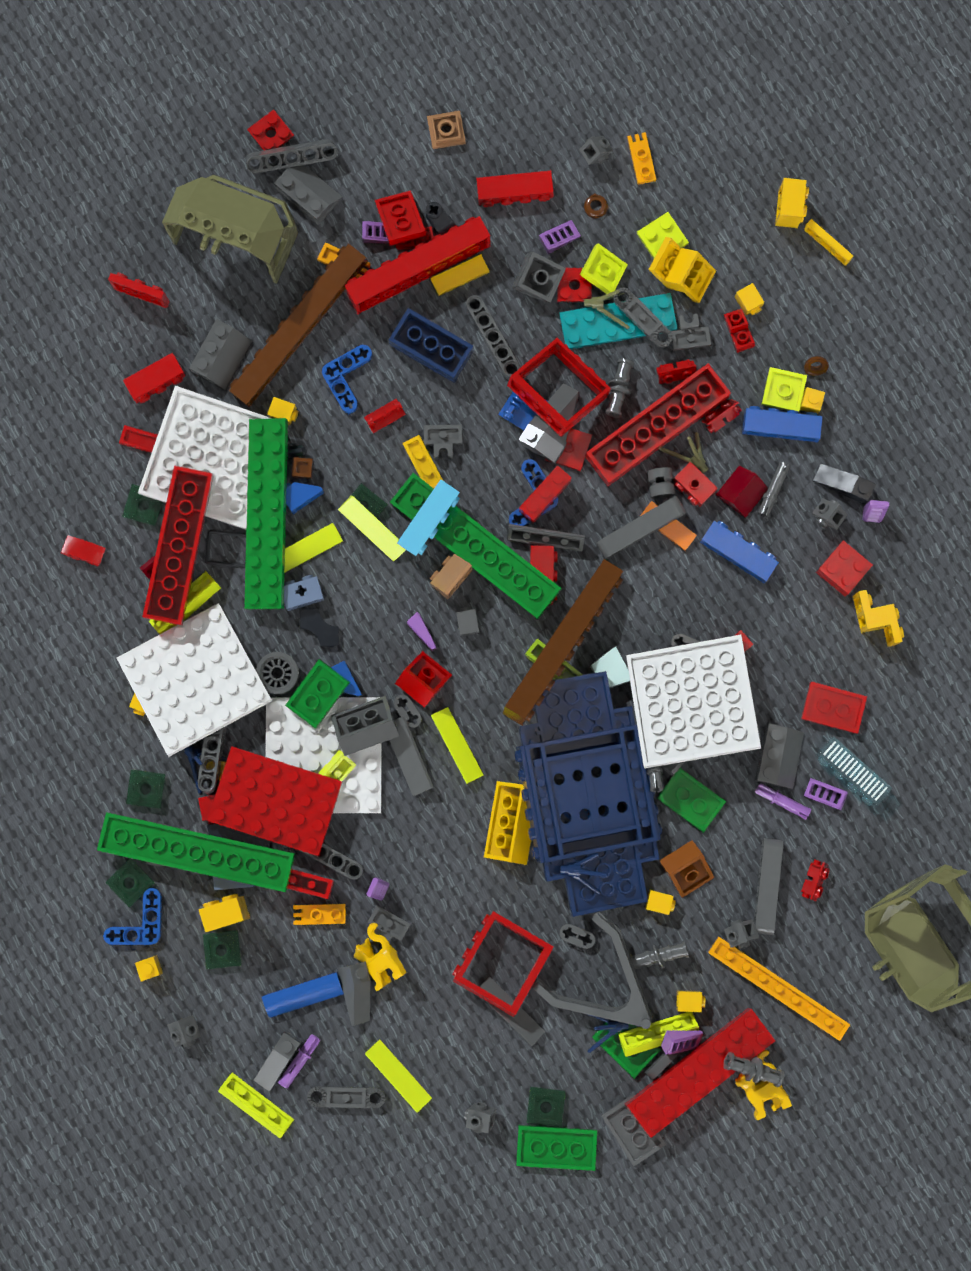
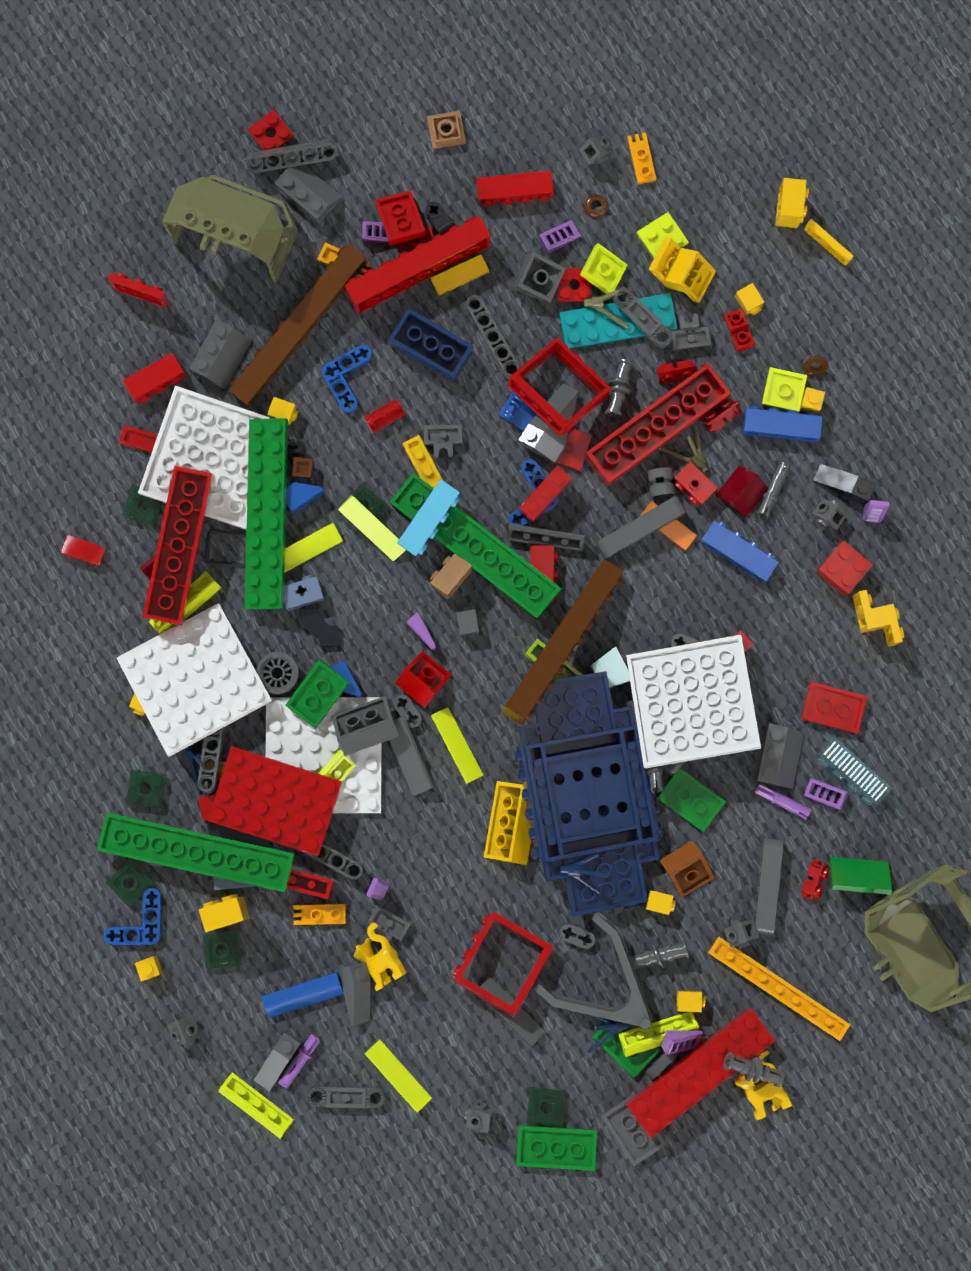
none -> green tile [830,857,892,895]

